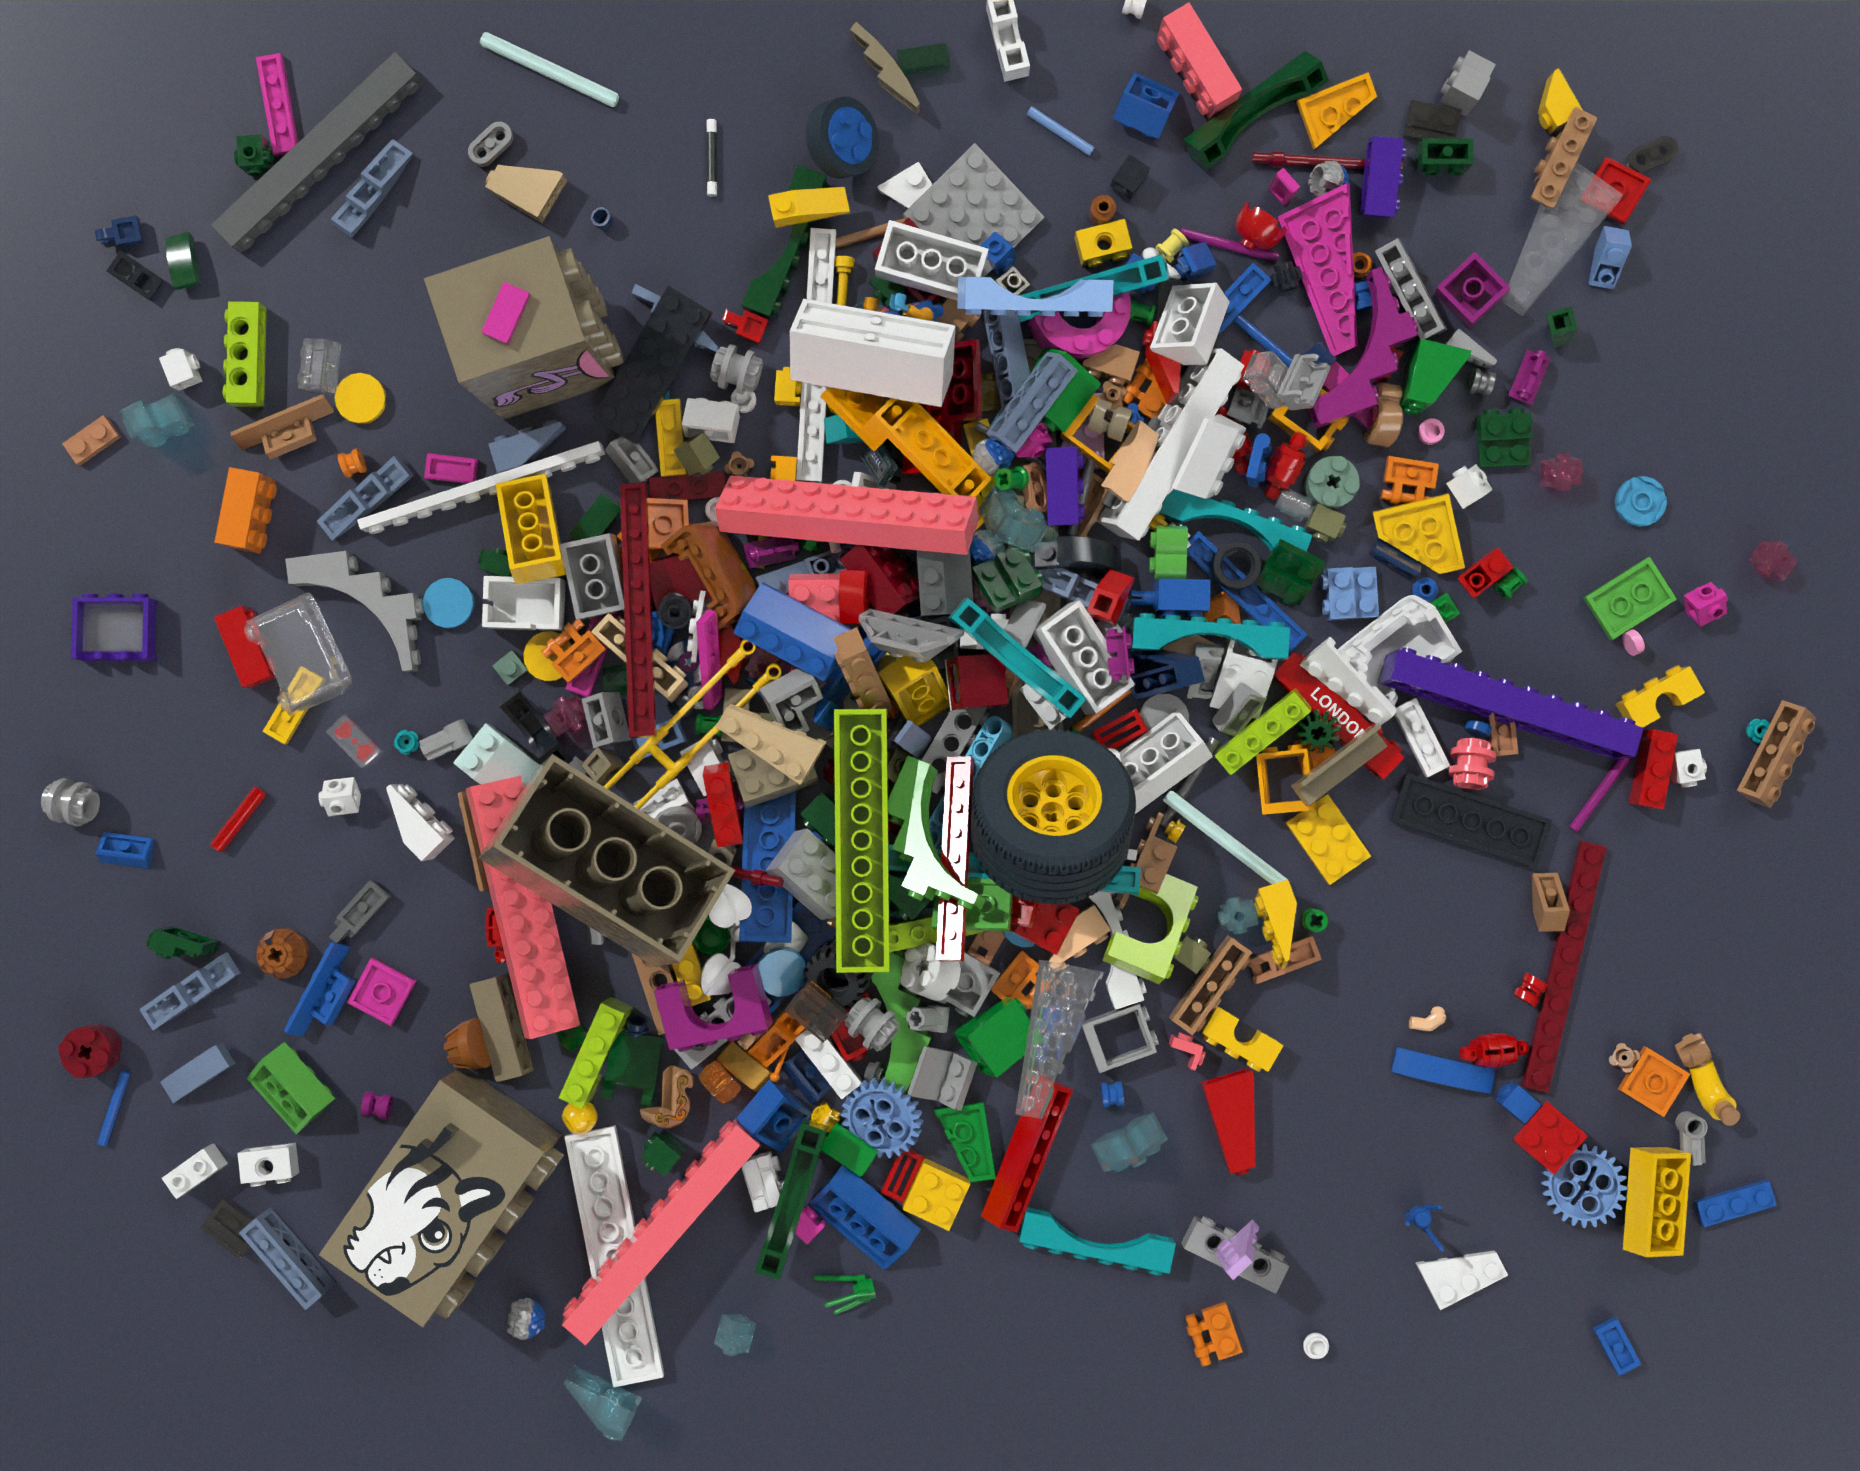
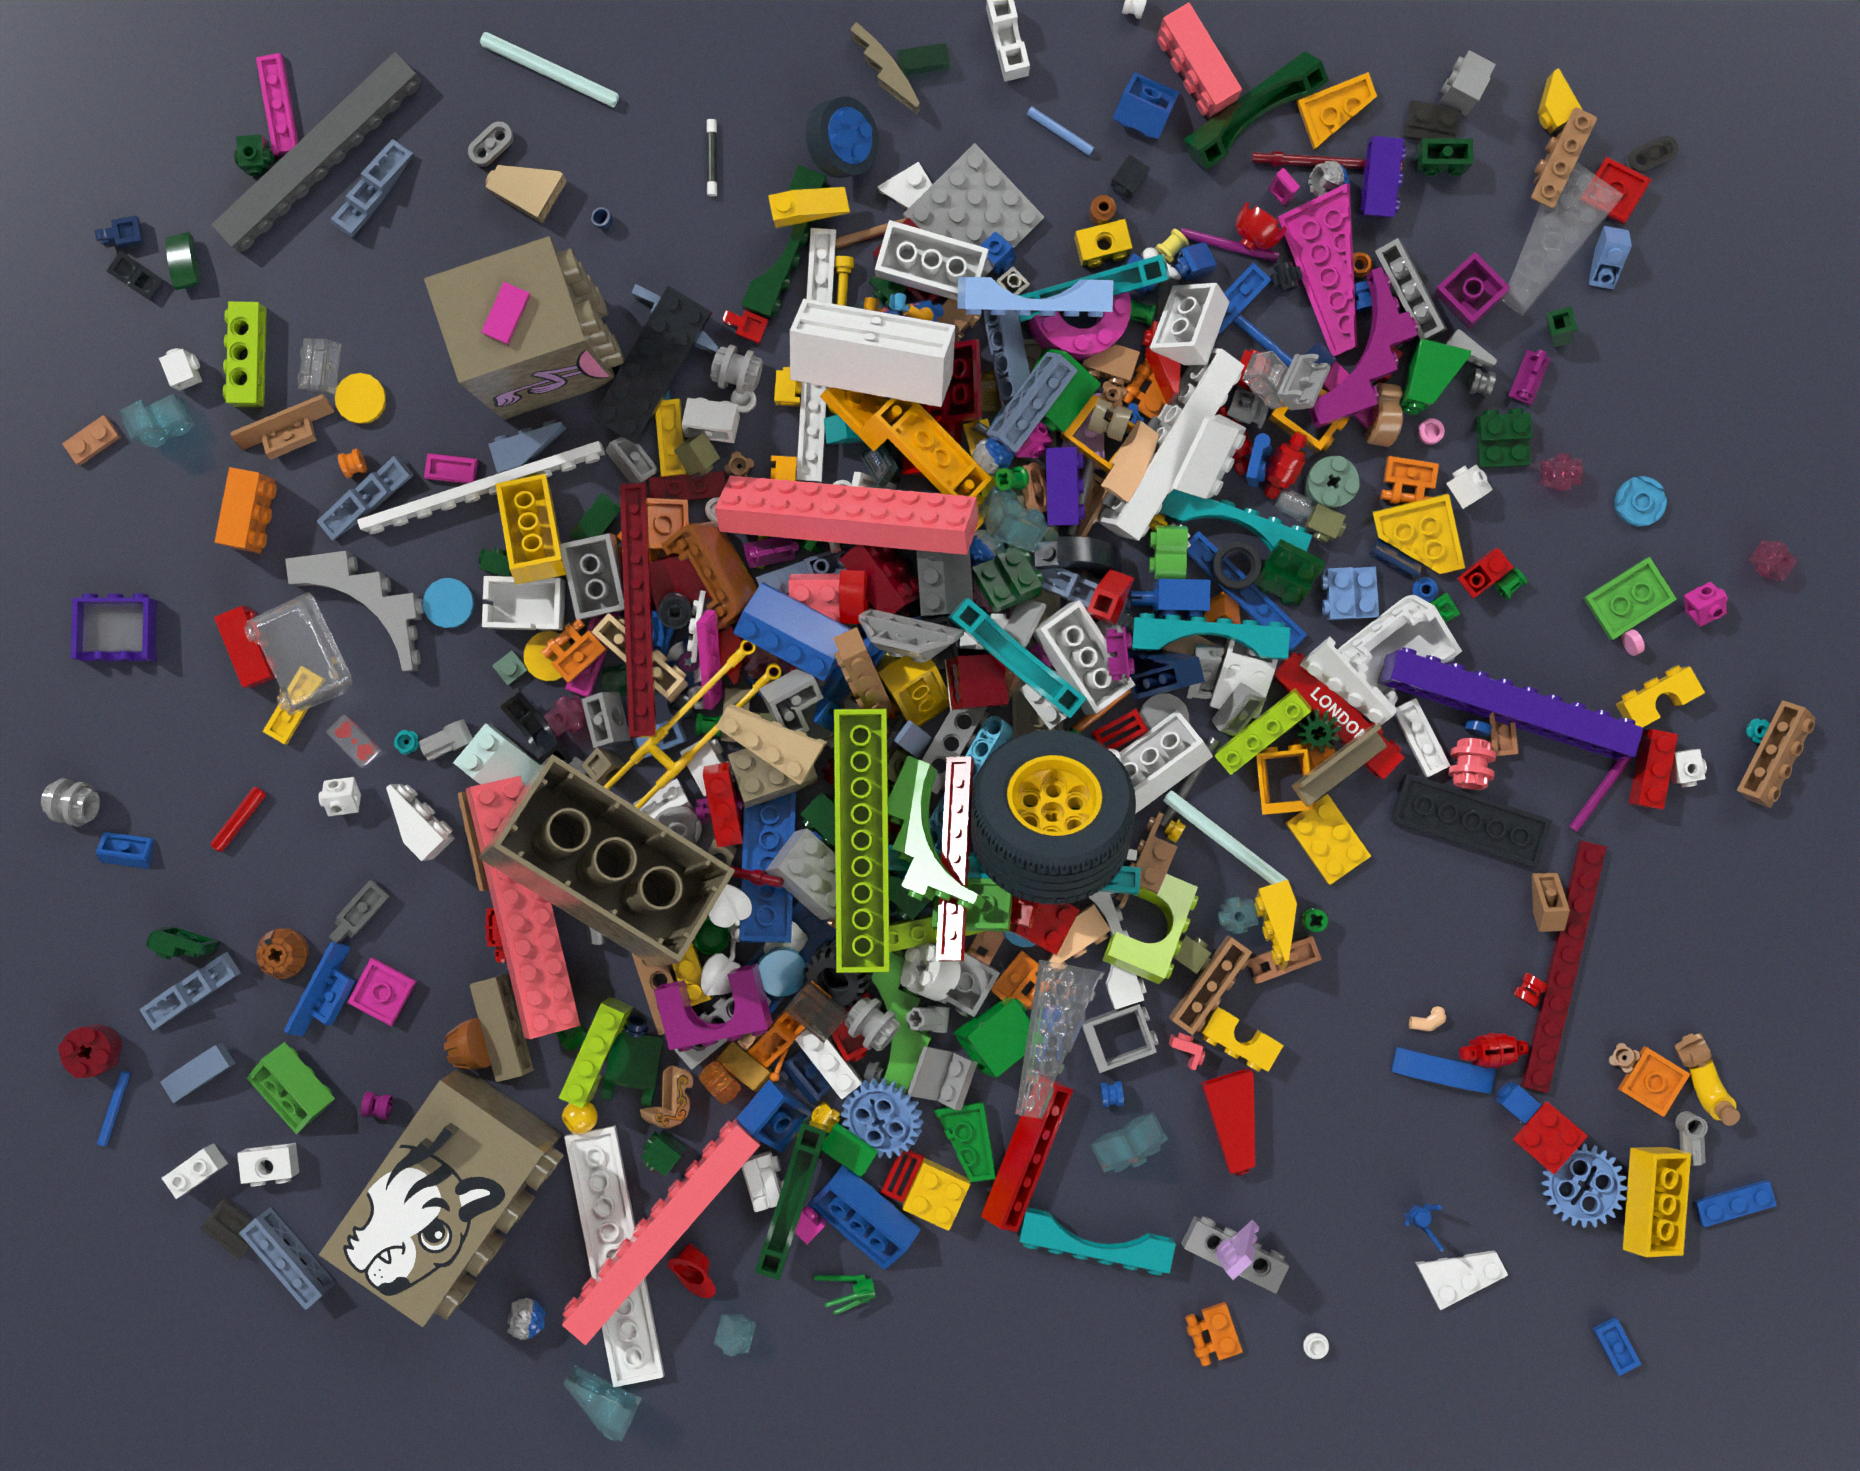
none -> red piece [667,1244,716,1298]

